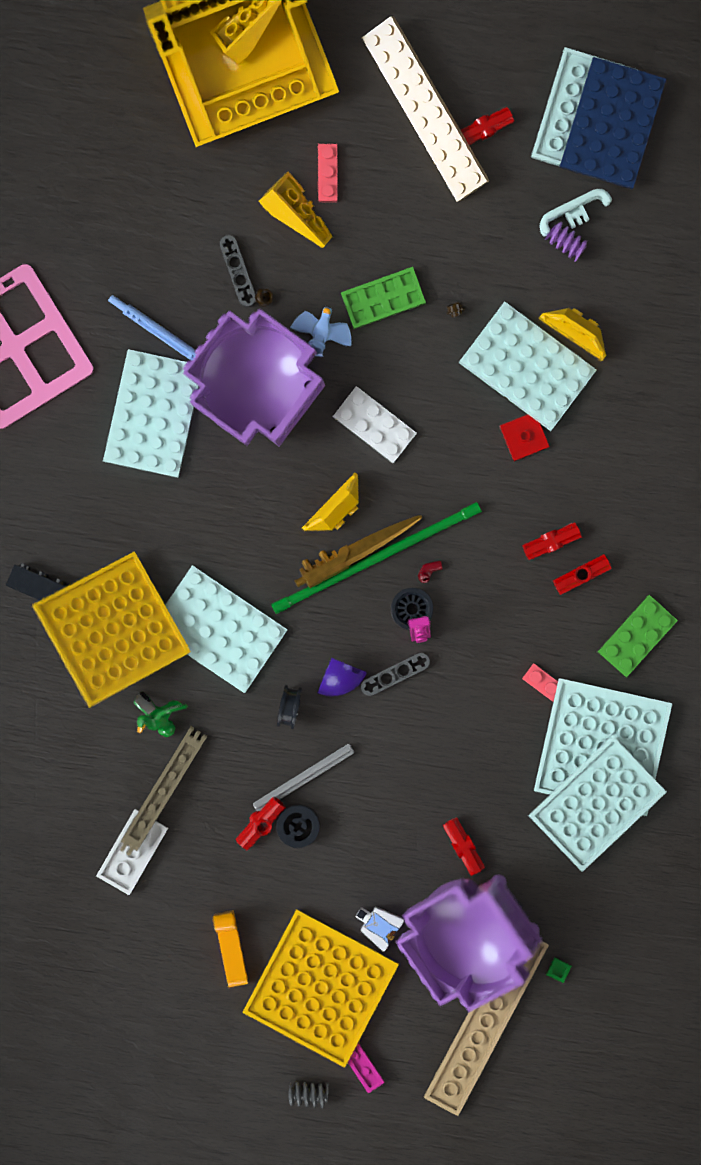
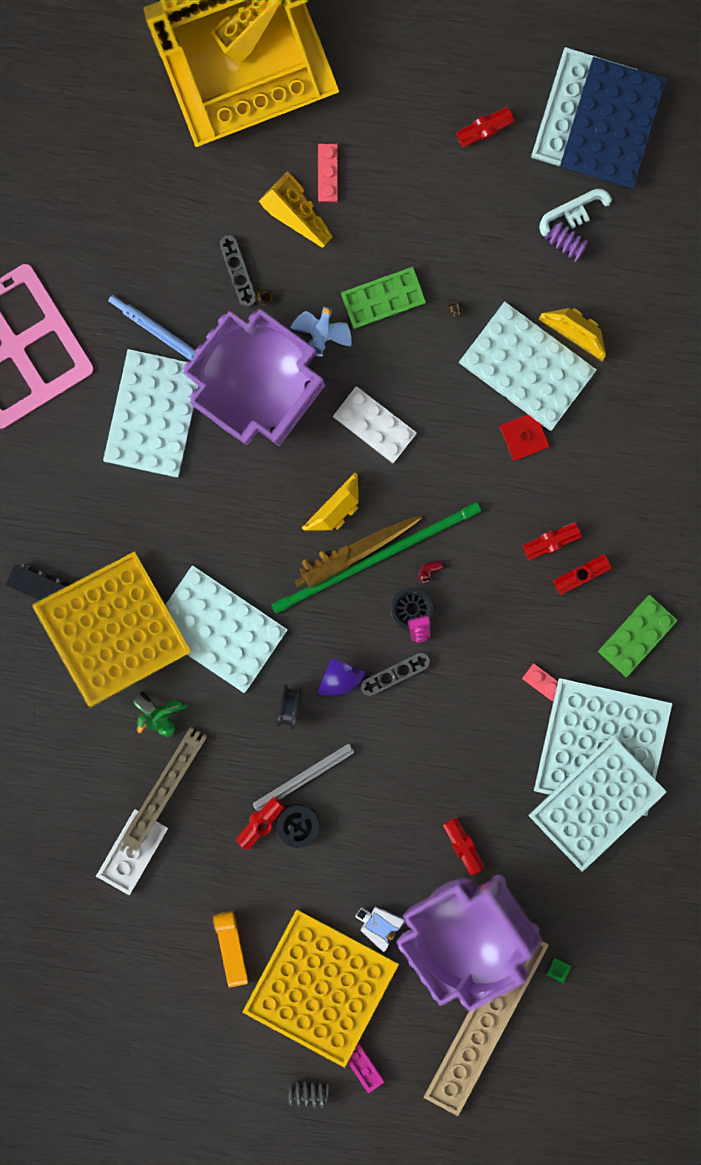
plate [362,16,490,201] -> none

